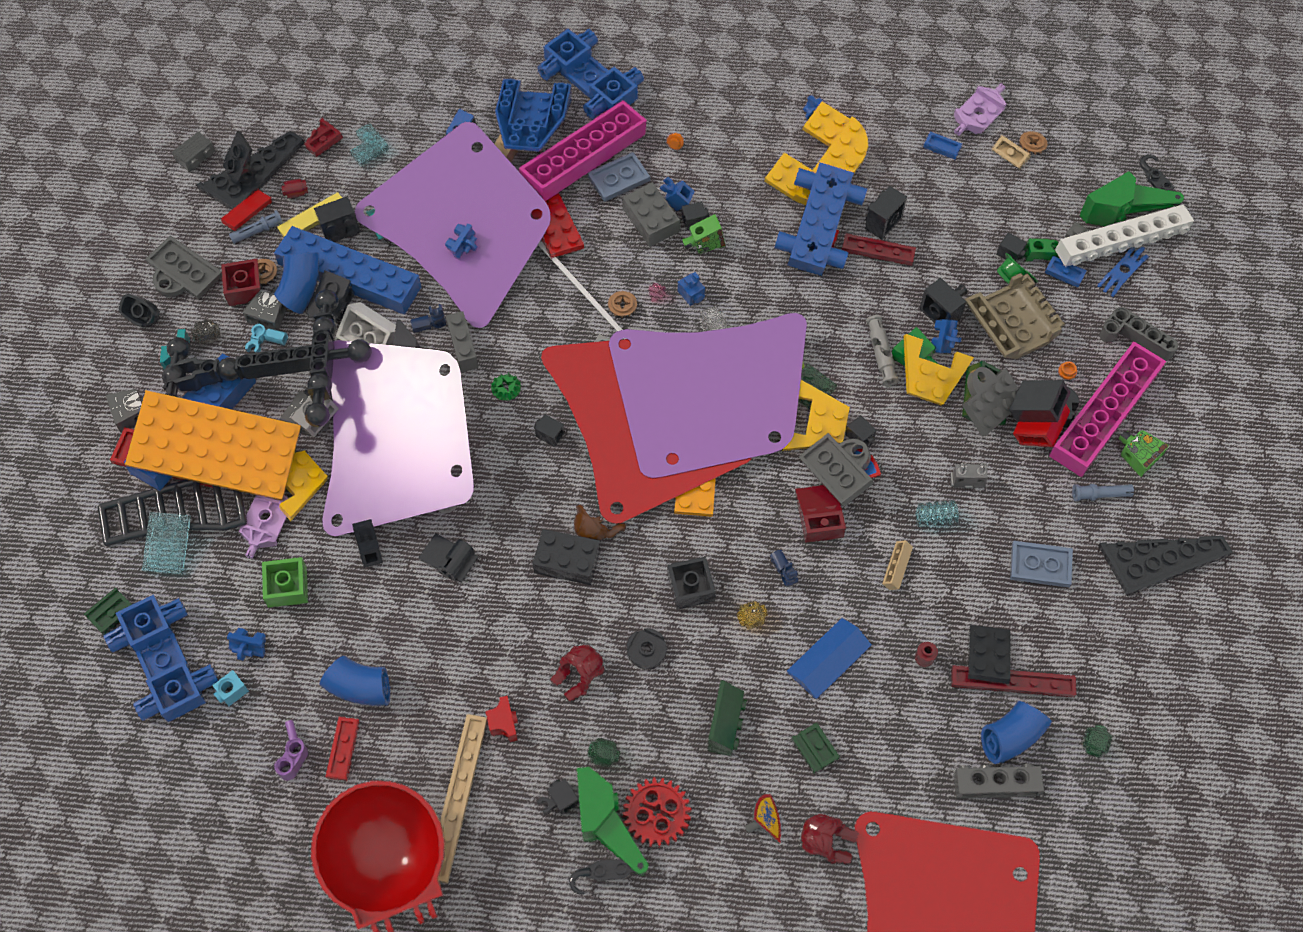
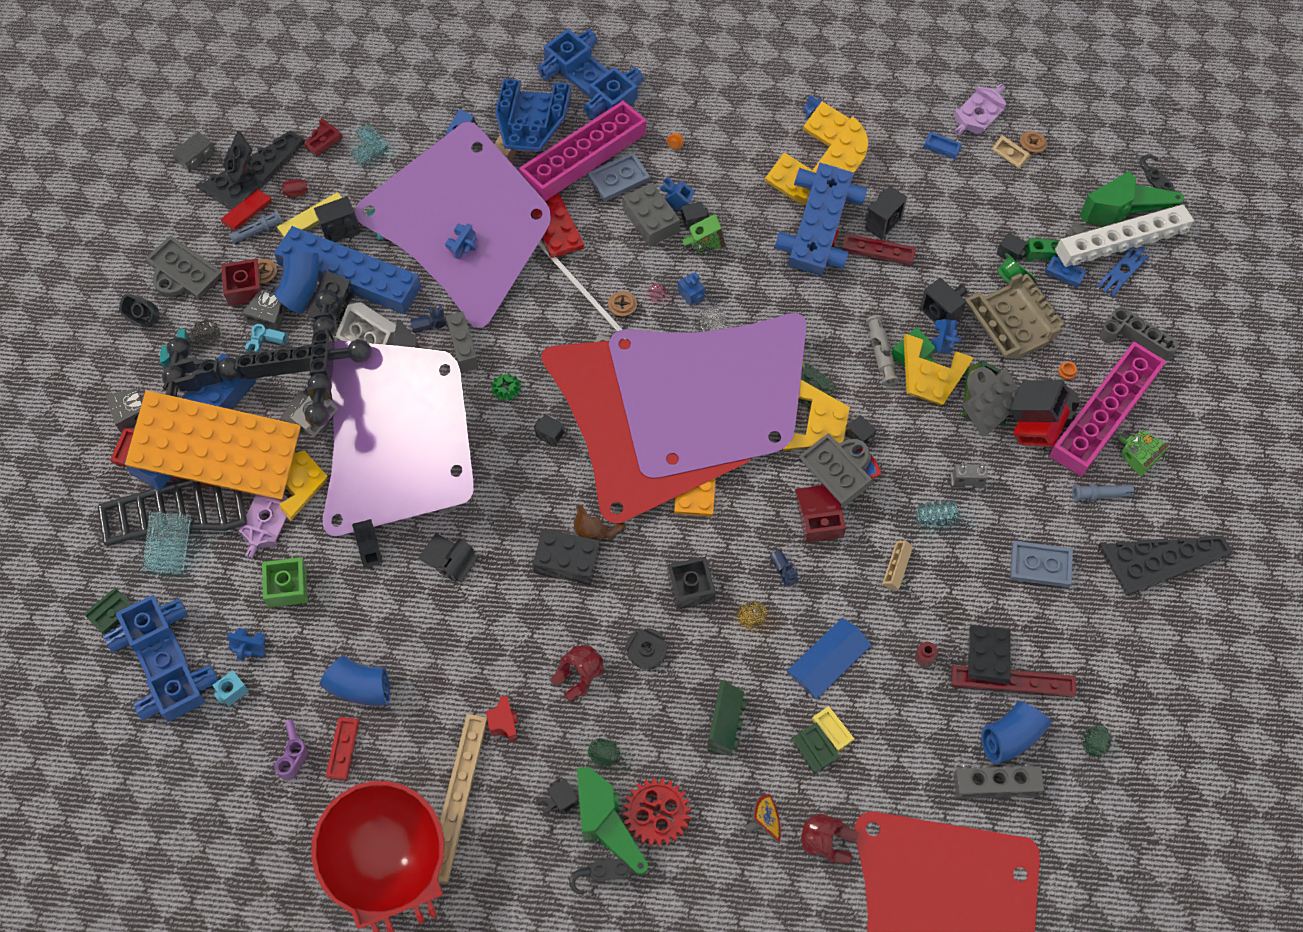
none -> light yellow tile [812,706,854,752]

